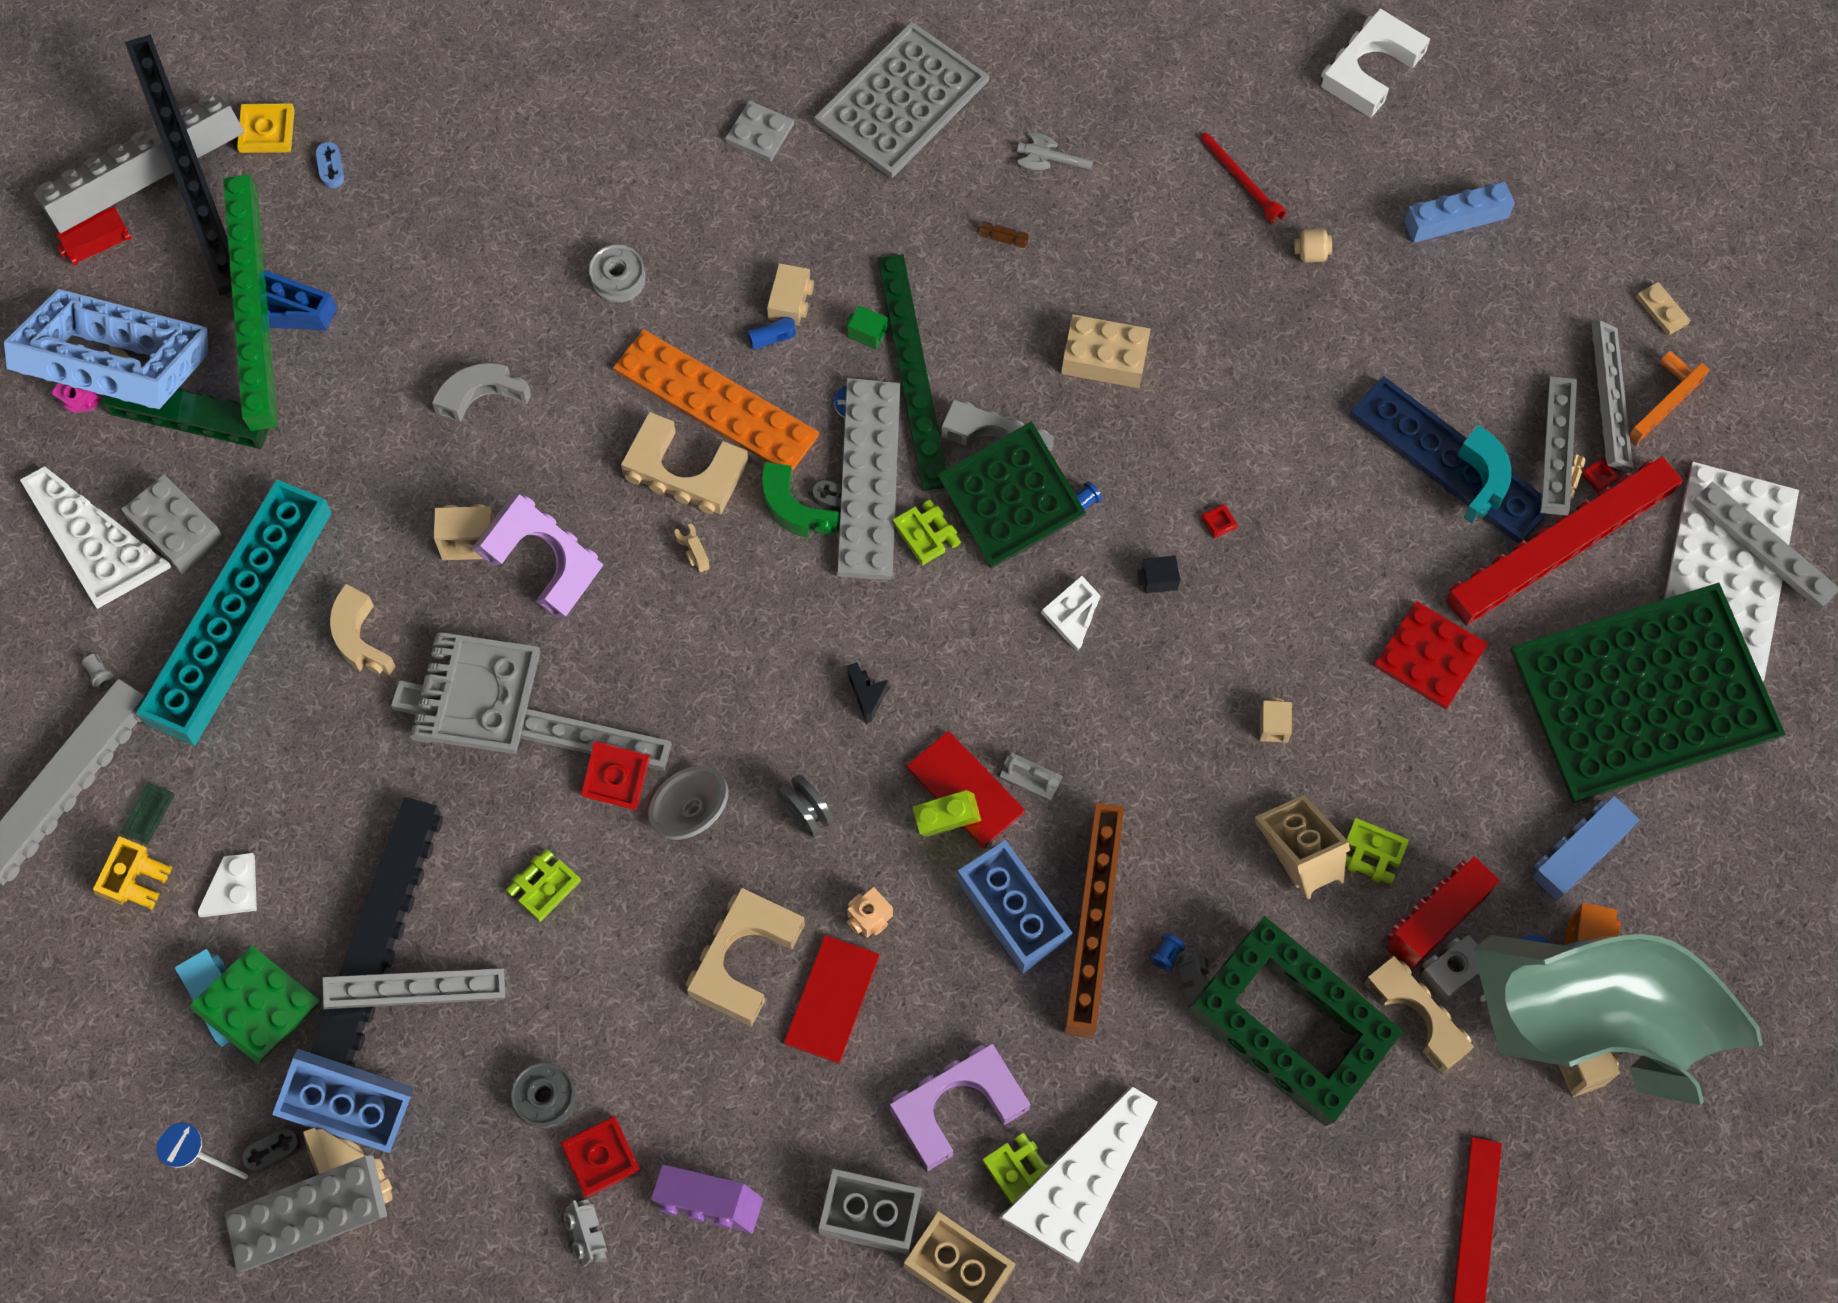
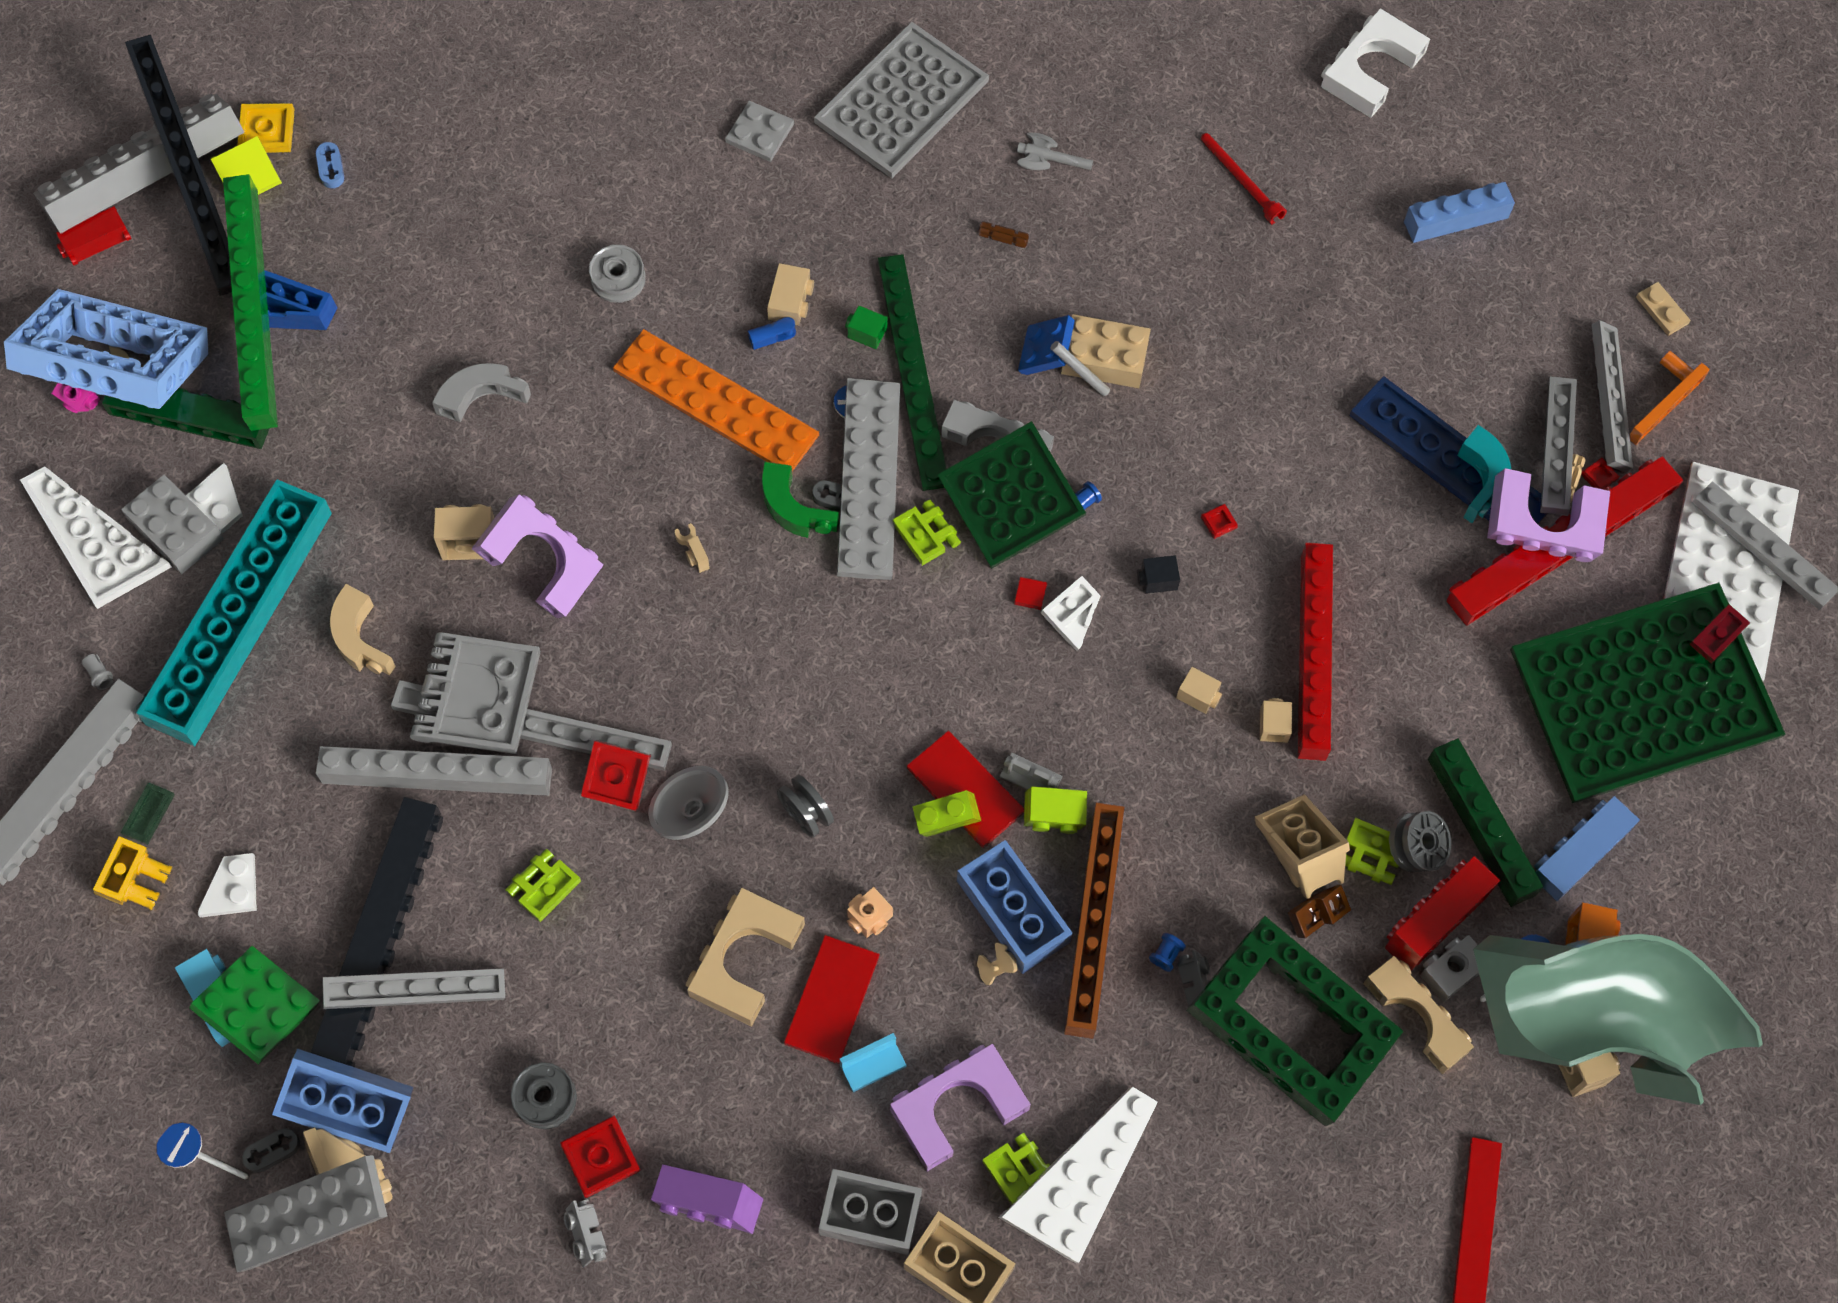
tan arch [621,412,748,515] -> none
black slope [847,662,889,724] -> none
tan head [1294,228,1332,263] -> none
red plate [1374,601,1488,710] -> none
none -> white wing [186,463,243,534]
none -> neon yellow tile [211,136,282,195]
none -> light grey brick [316,746,552,796]
none -> medium azure panel [840,1033,906,1092]
none -> tan piece [977,943,1017,985]
none -> red tile [1014,577,1047,610]
none -> blue plate [1018,315,1075,375]
none -> lime brick [1024,786,1087,834]
none -> light grey bar [1050,341,1110,396]
none -> tan brick [1176,667,1222,714]
none -> reddish brown slope [1287,885,1351,938]
none -> red brick [1298,543,1333,761]
none -> dark grey wheel [1389,811,1451,873]
none -> dark green brick [1427,738,1543,907]
none -> lavender arch [1487,468,1610,562]
none -> dark red plate [1690,604,1750,663]

